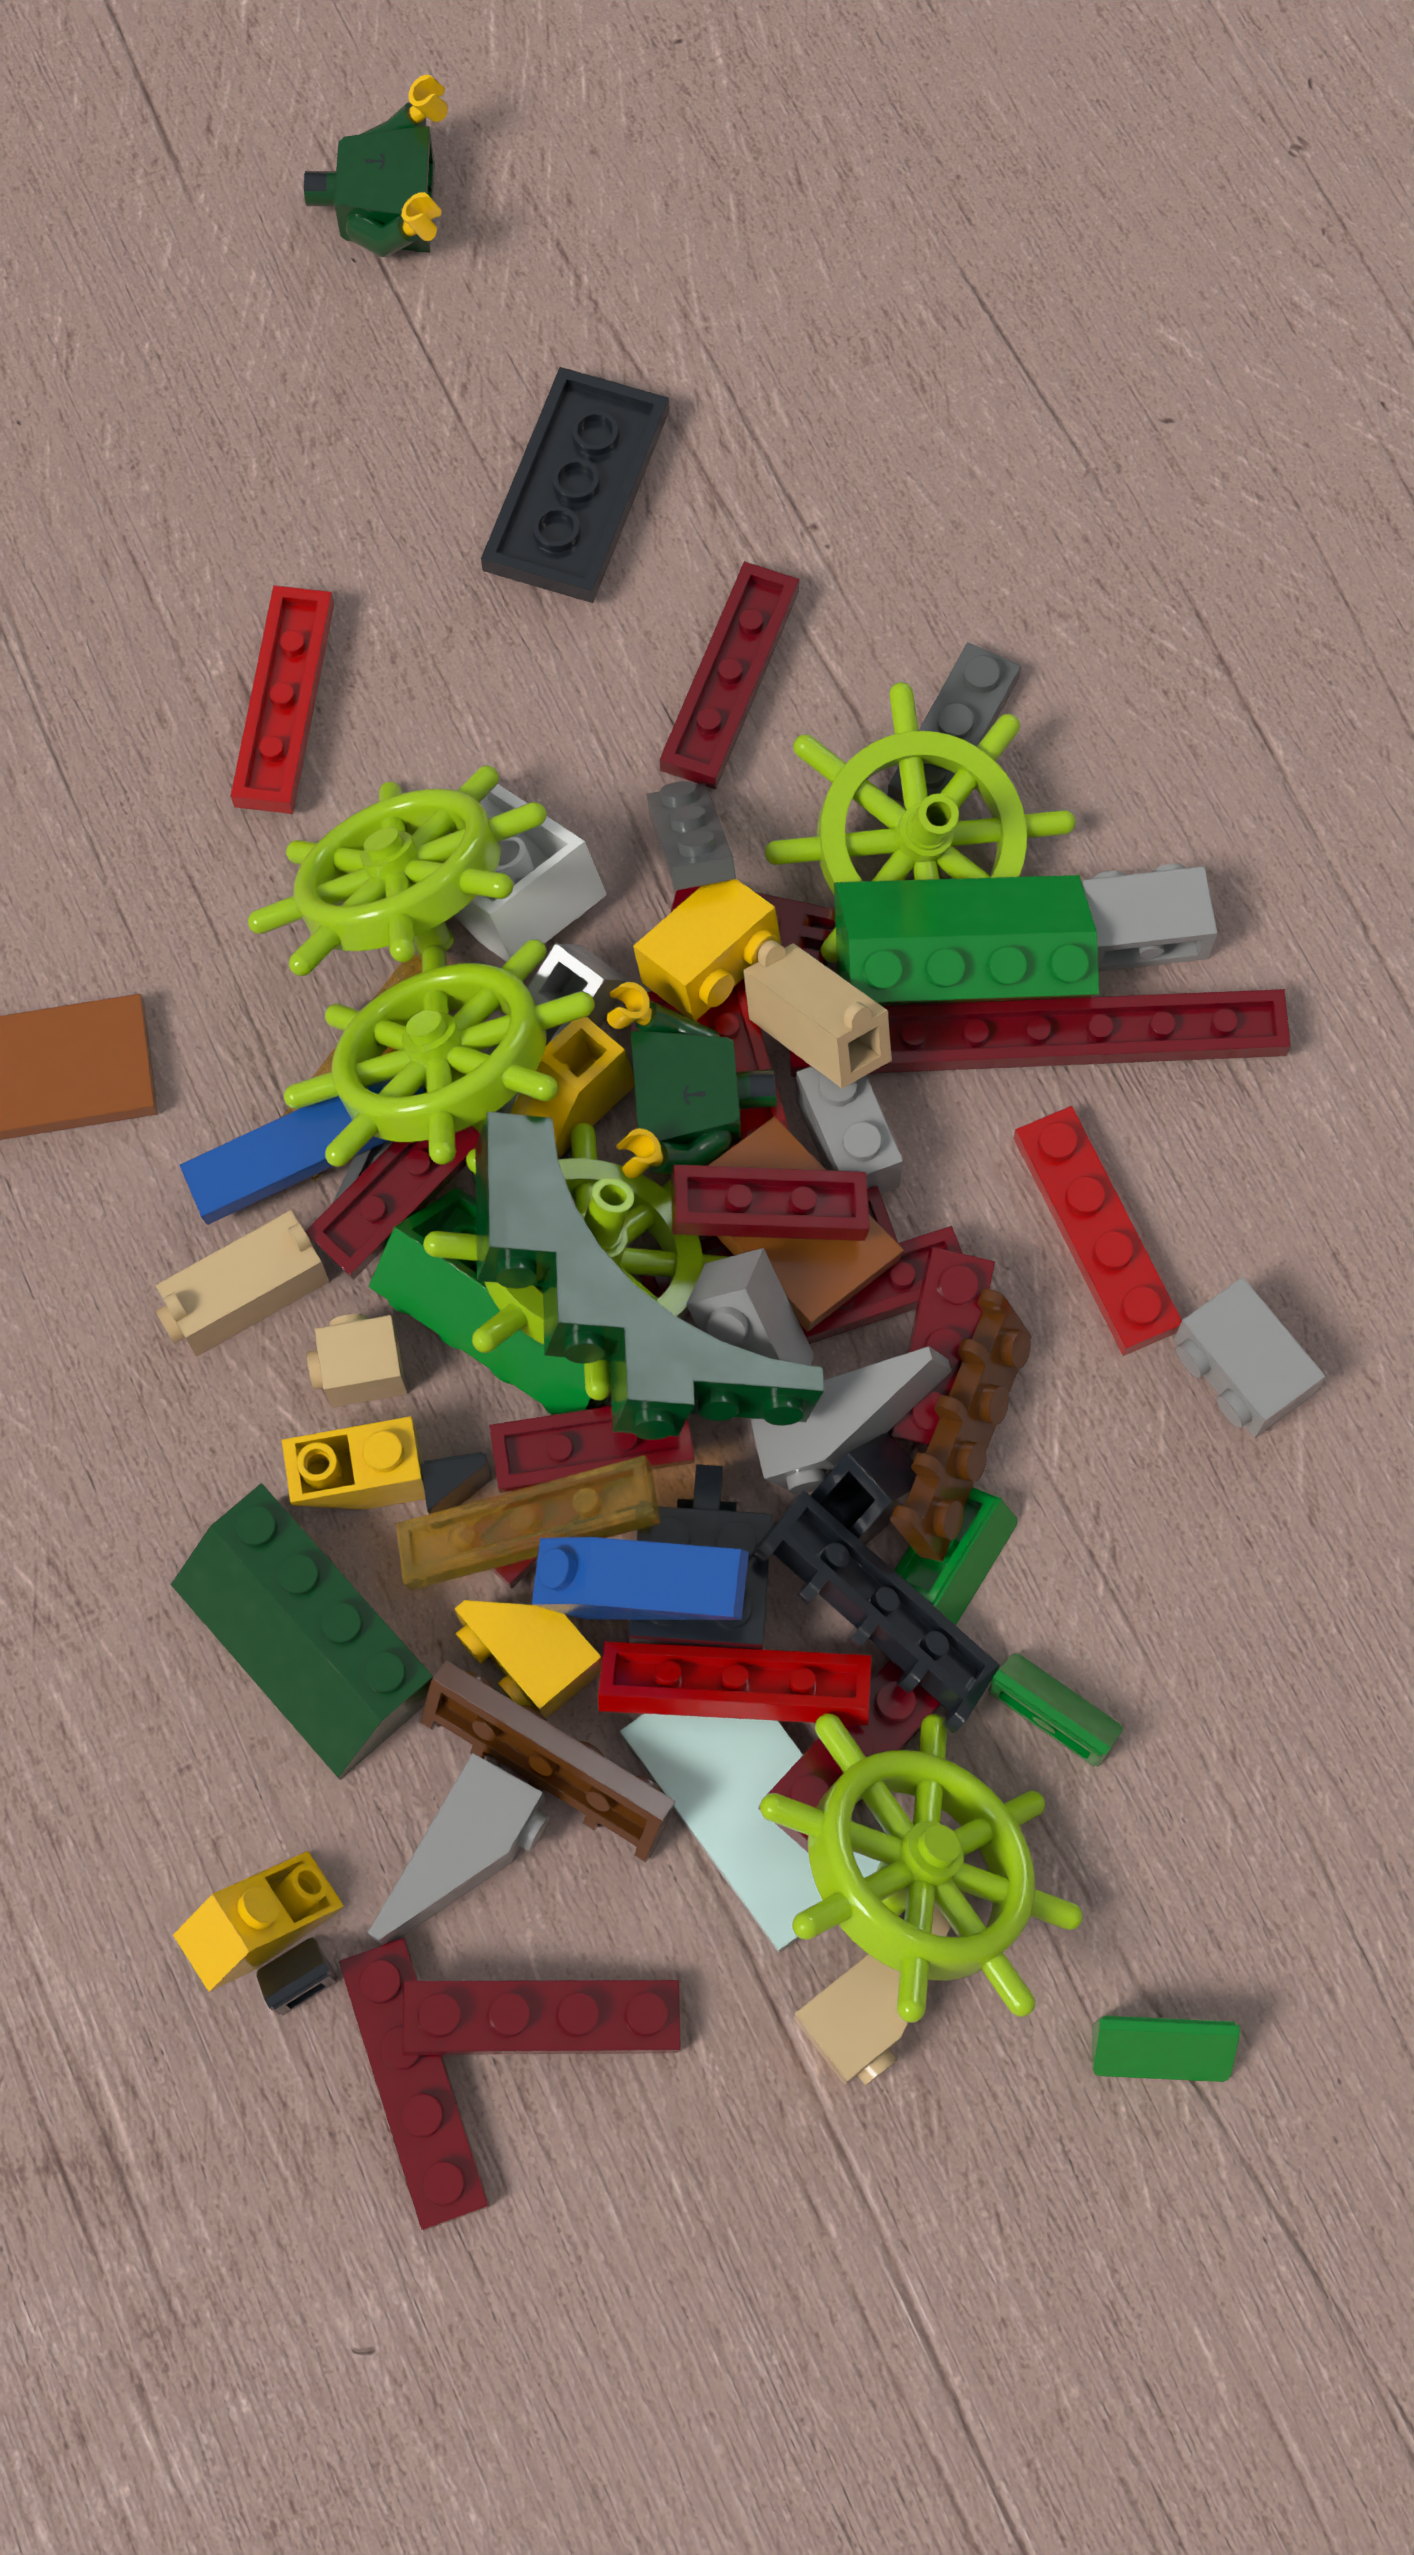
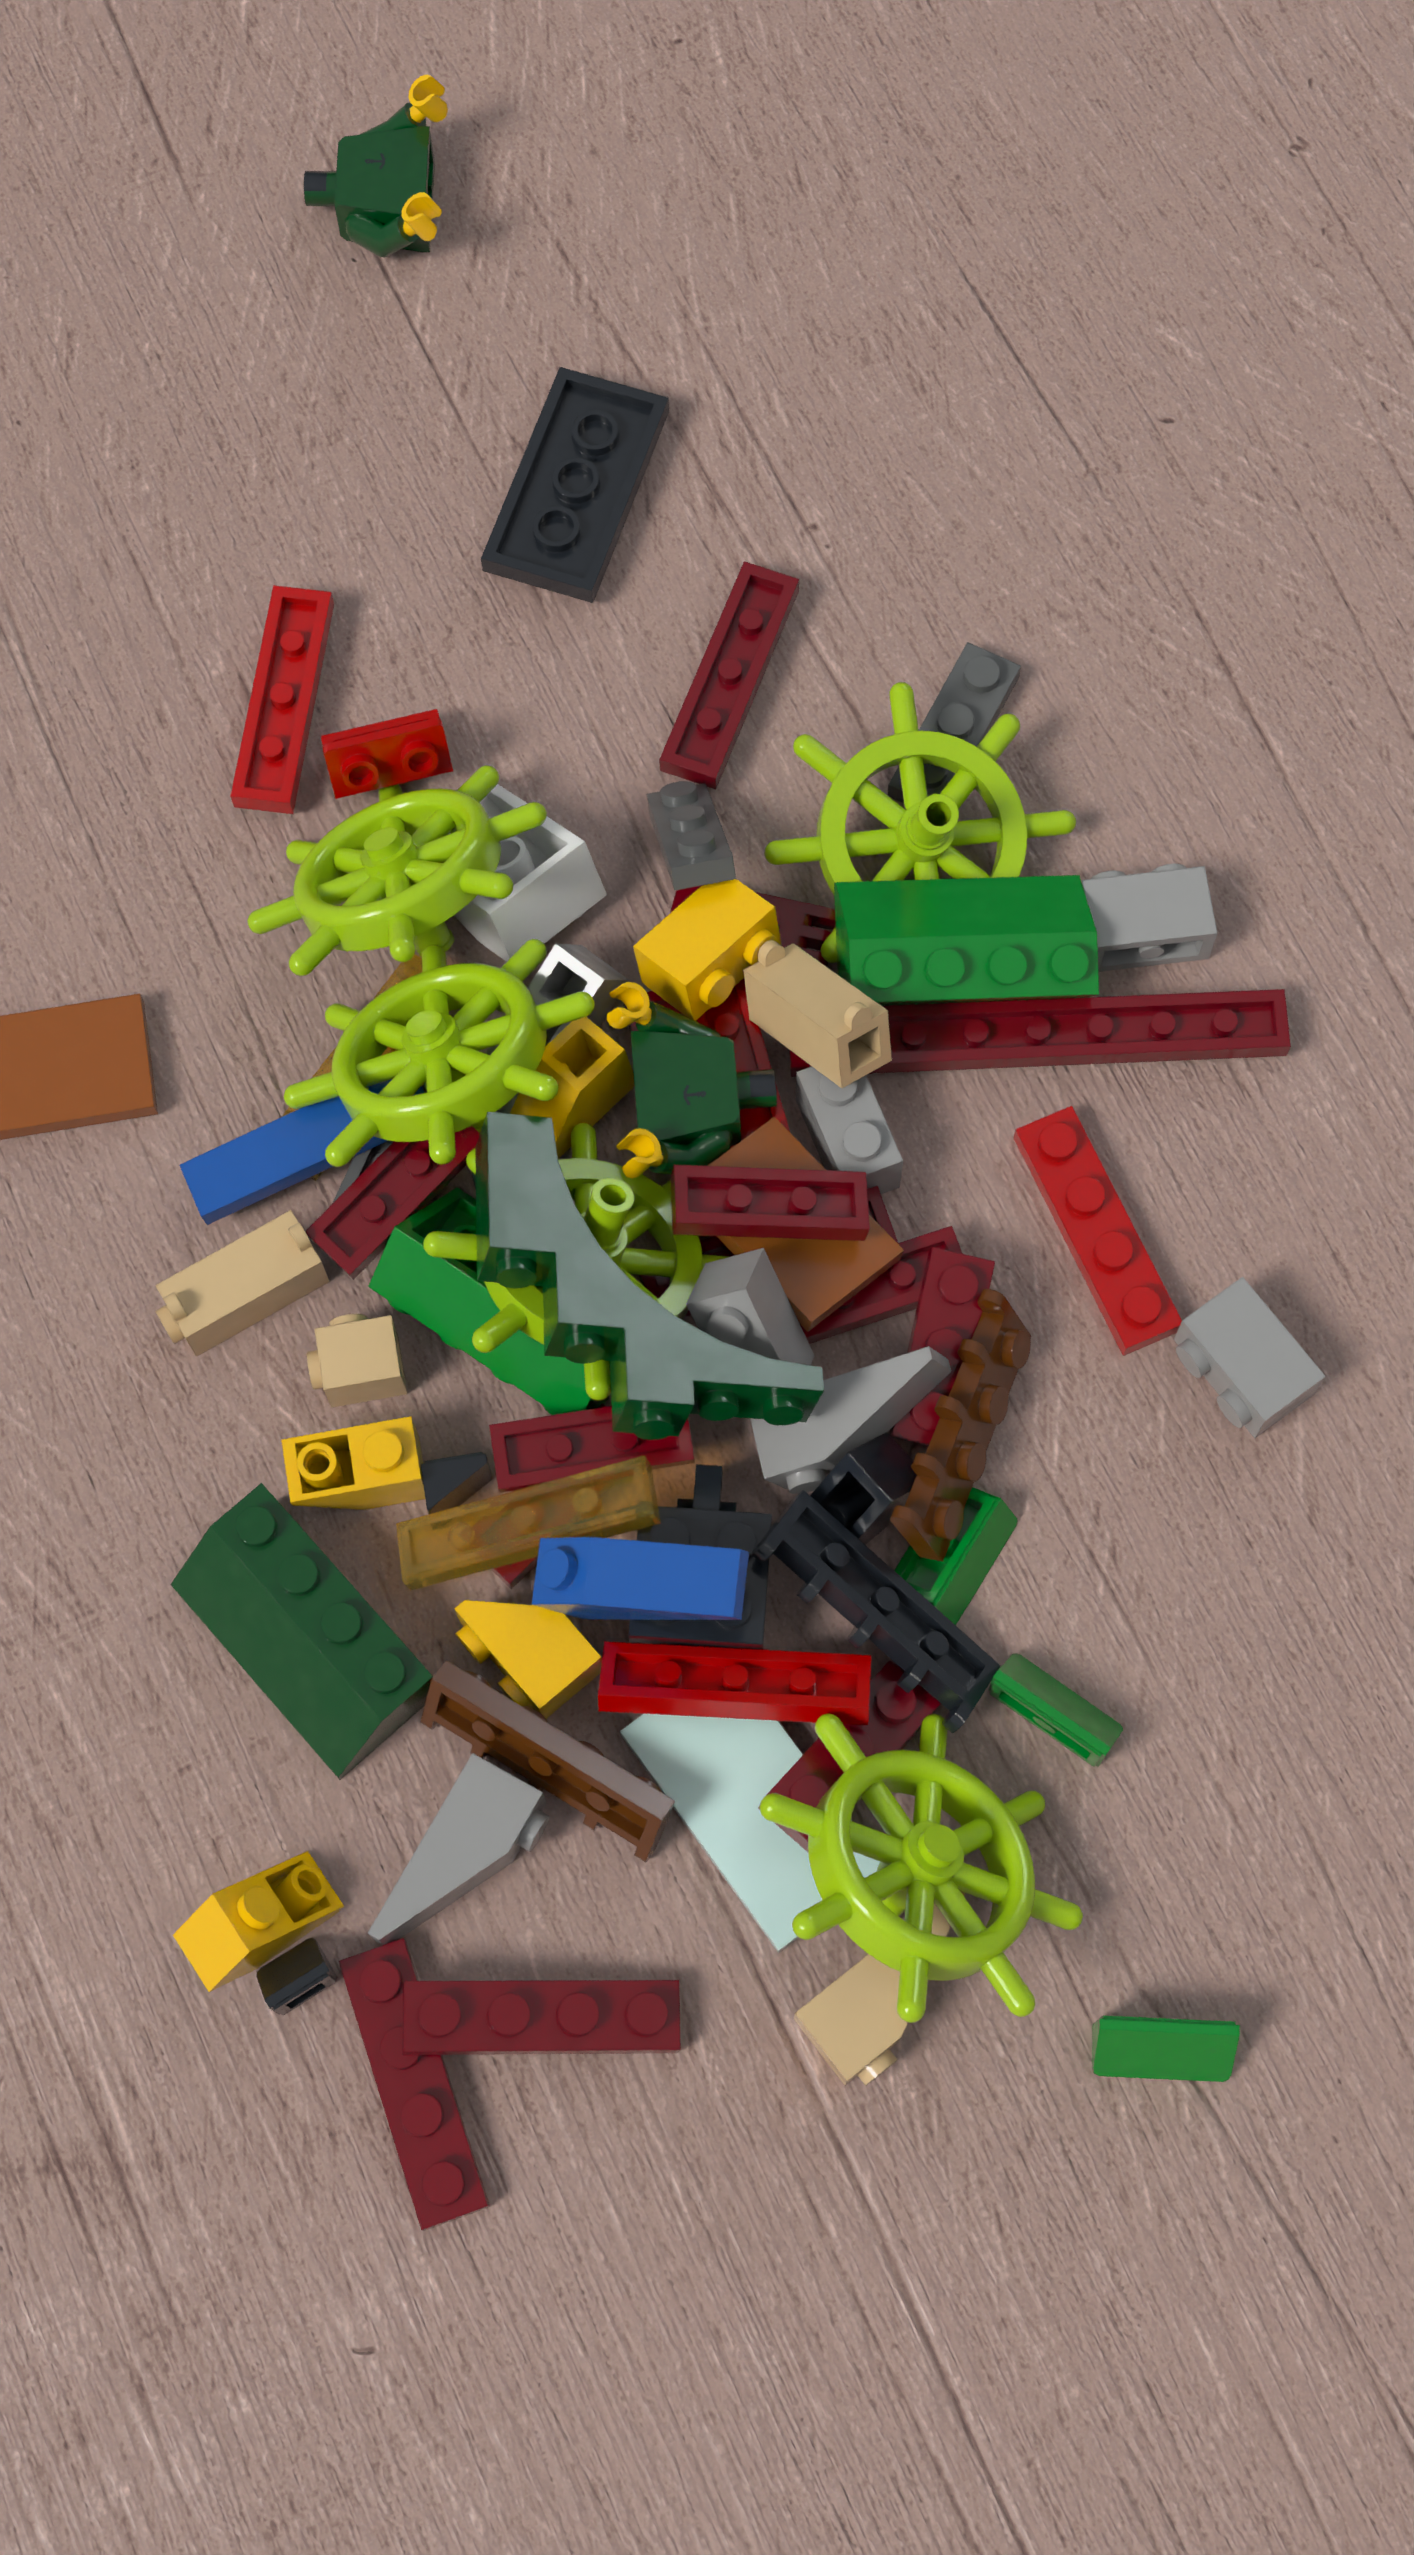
none -> red bracket [321,709,453,799]

